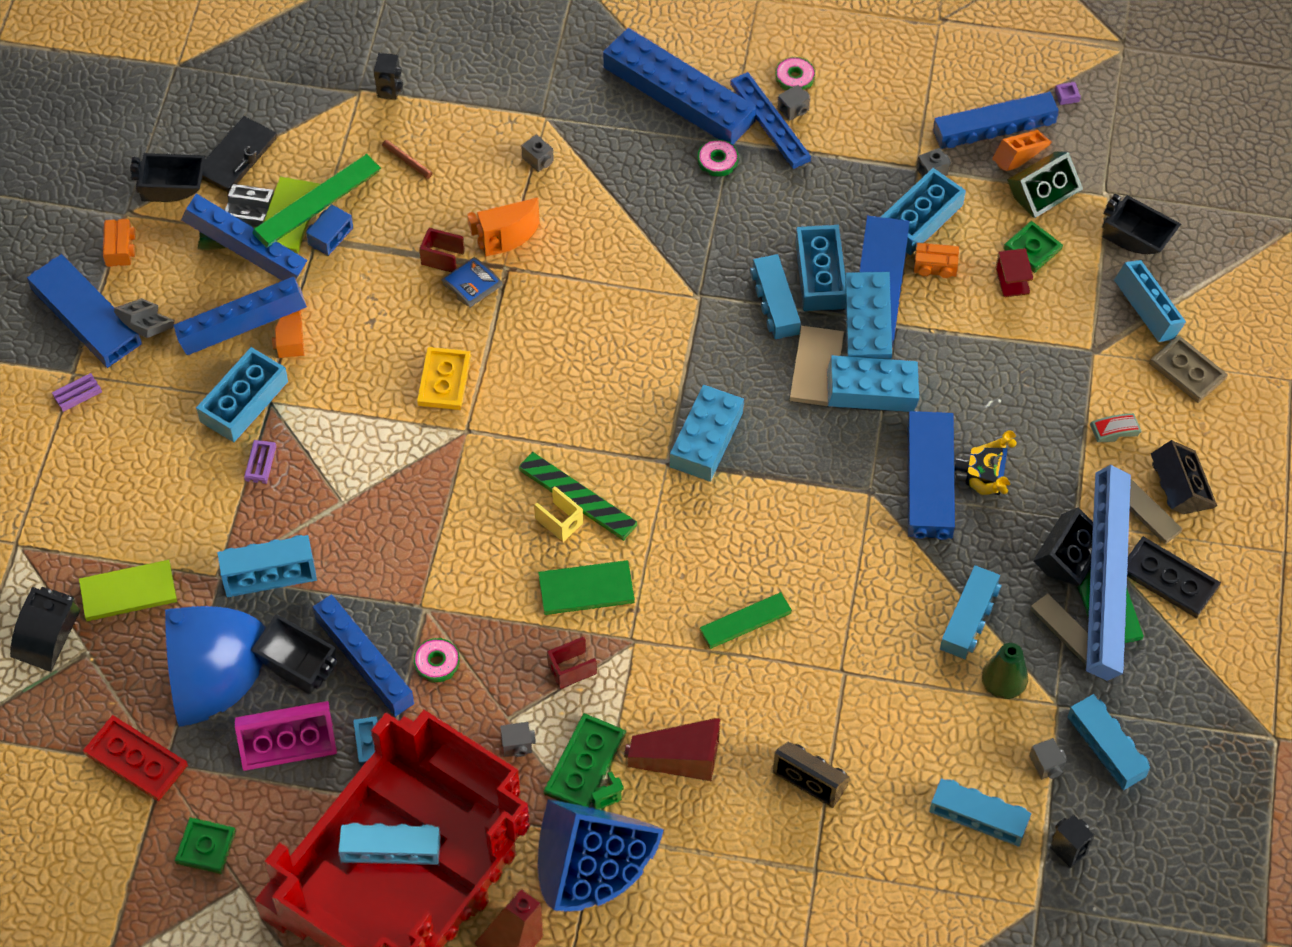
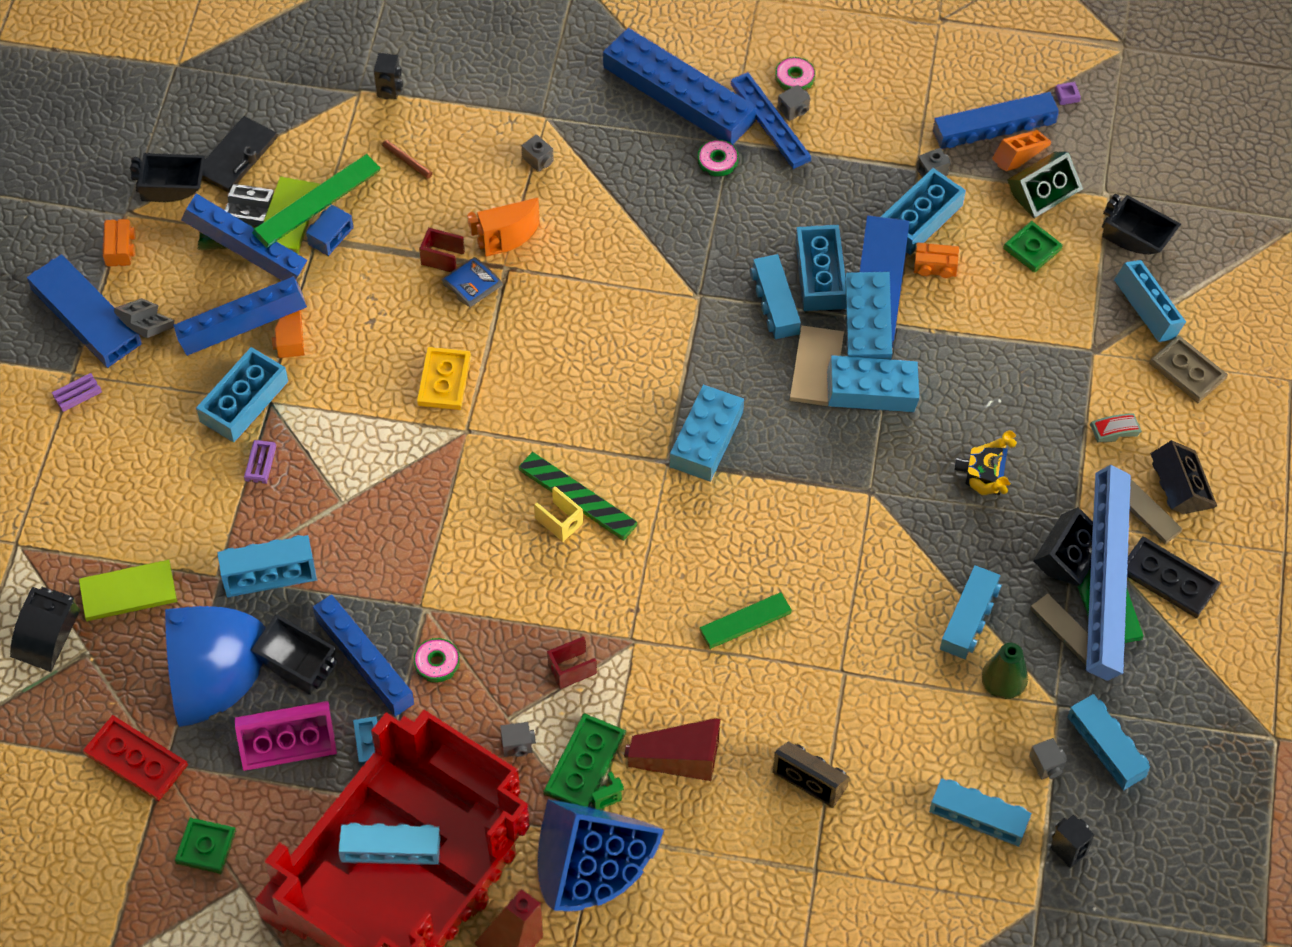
green tile [538,560,635,615] -> none
blue brick [907,411,955,540] -> none
dark red piece [995,248,1033,297] -> none

